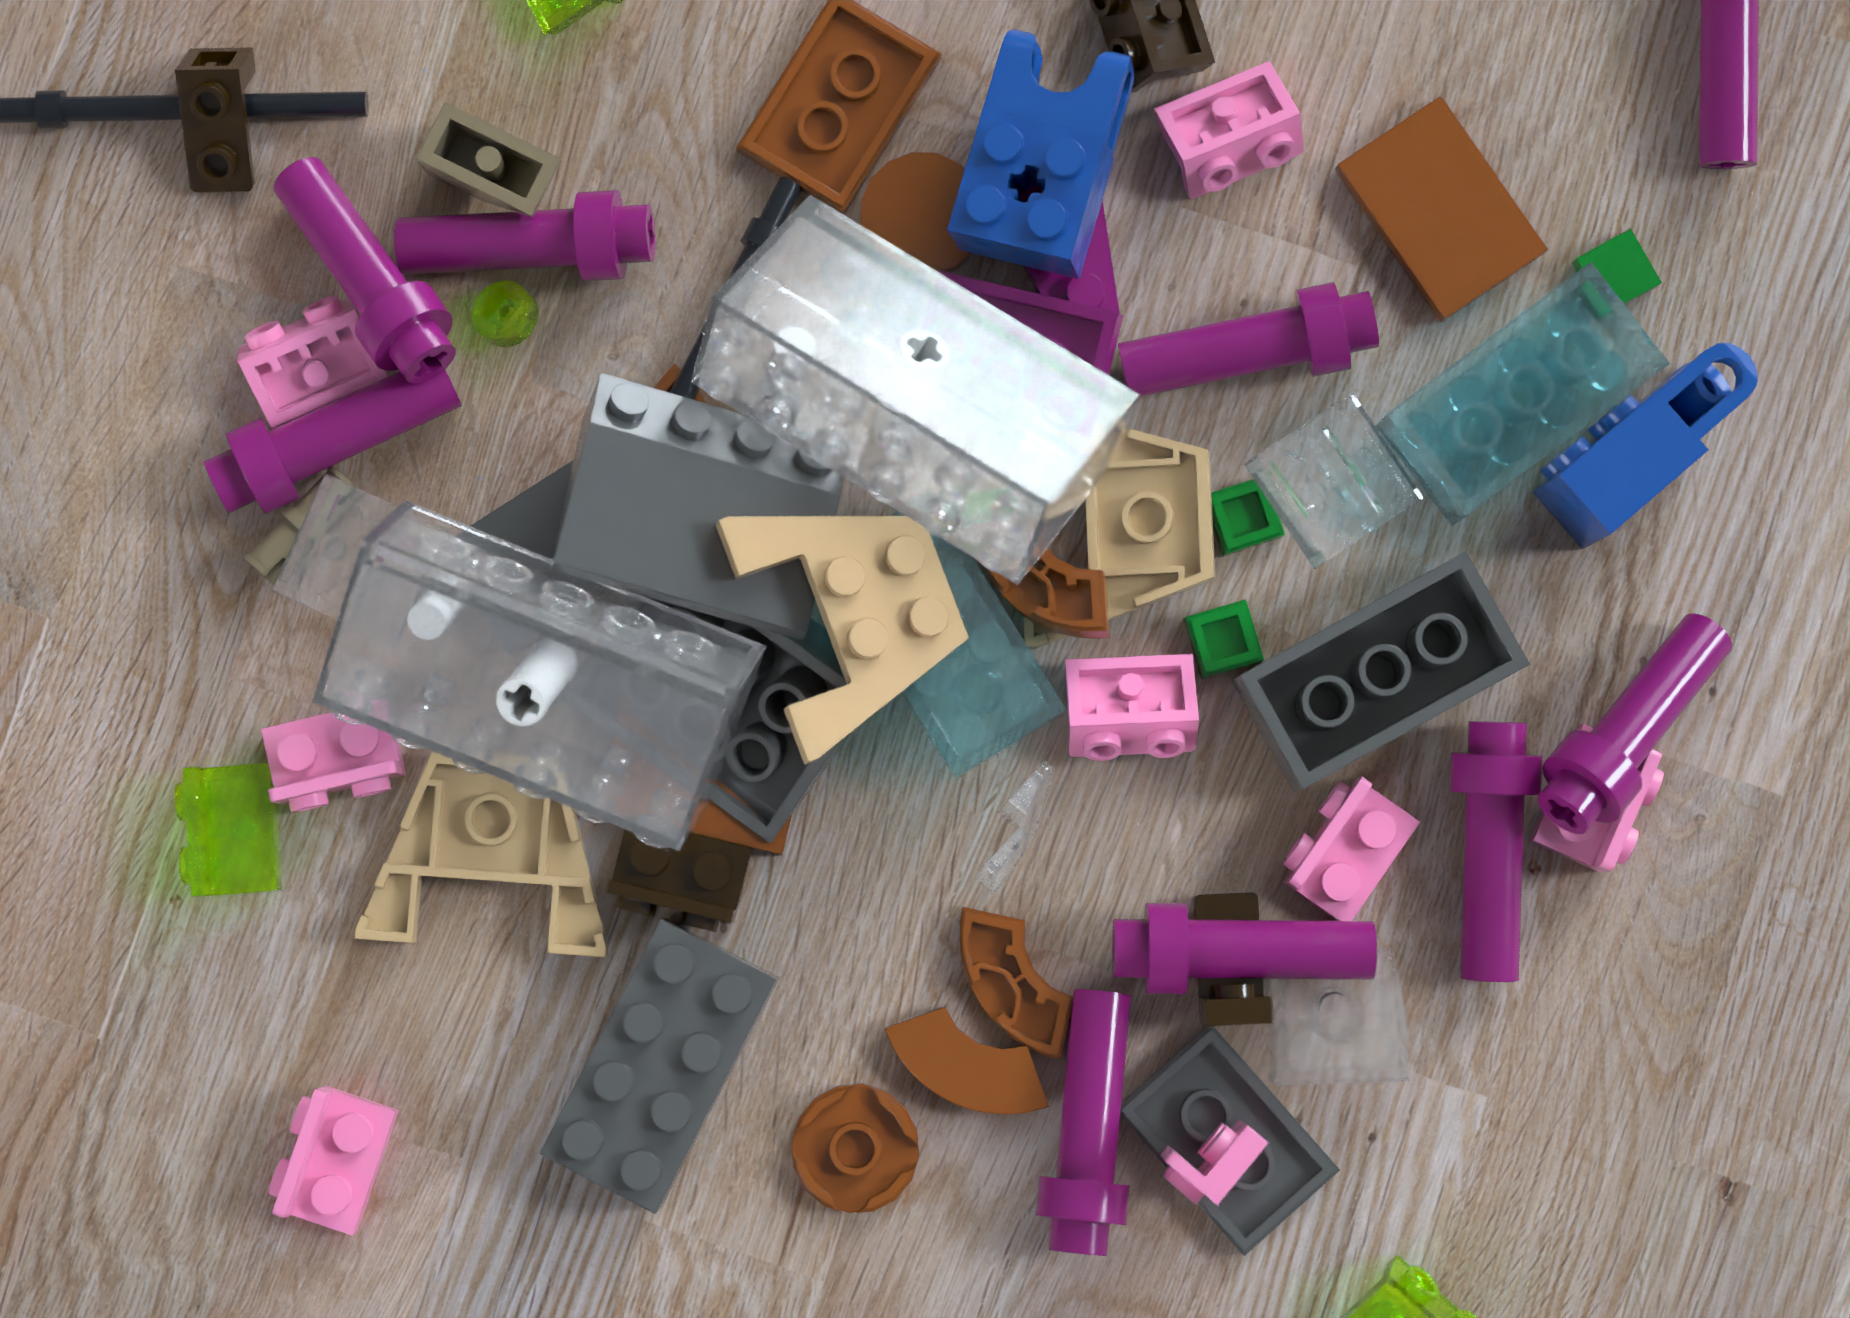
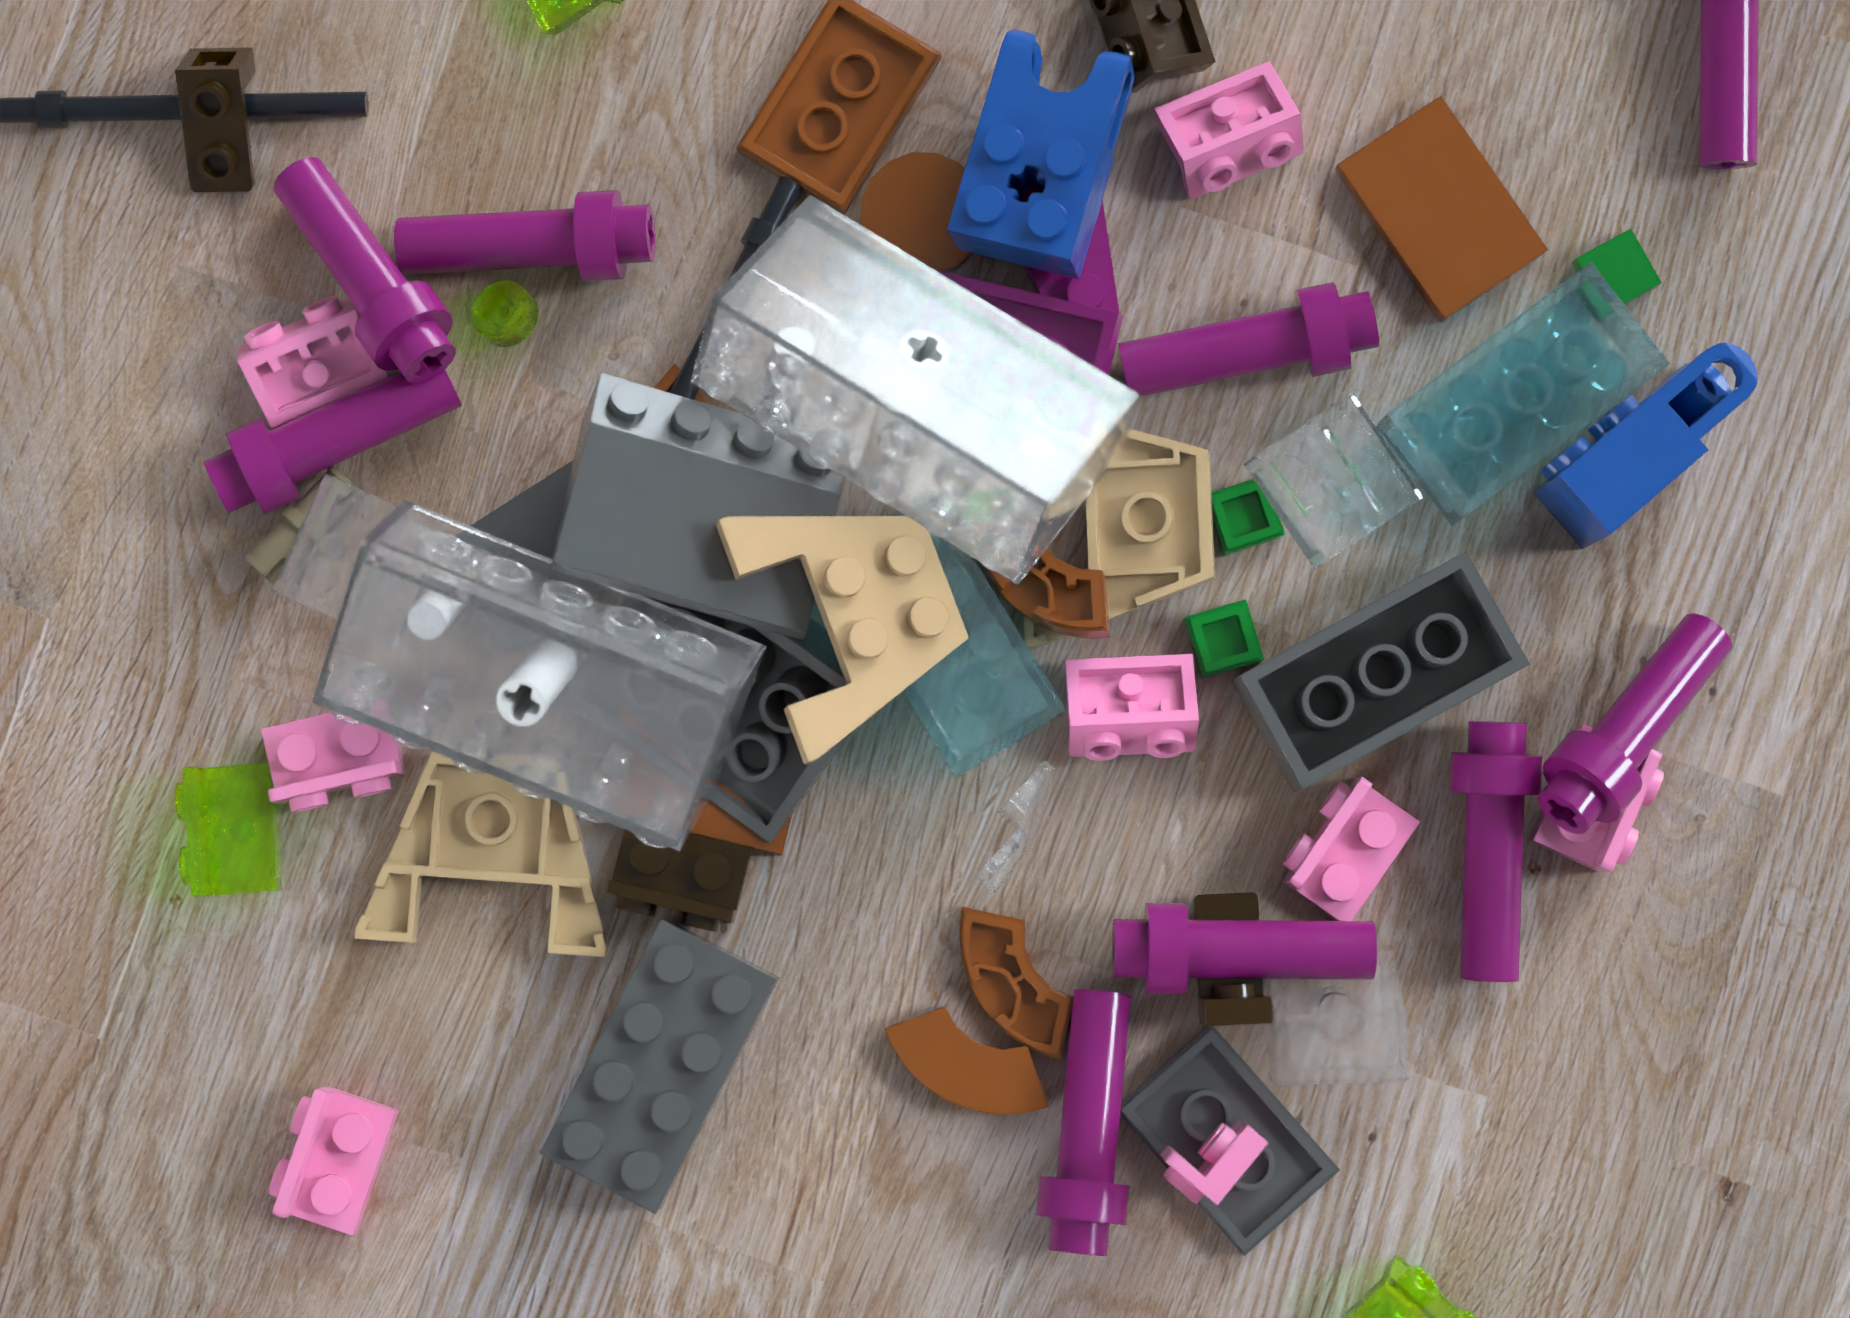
dark tan slope [416,102,561,218] -> none
dark orange tile [792,1083,919,1213] -> none

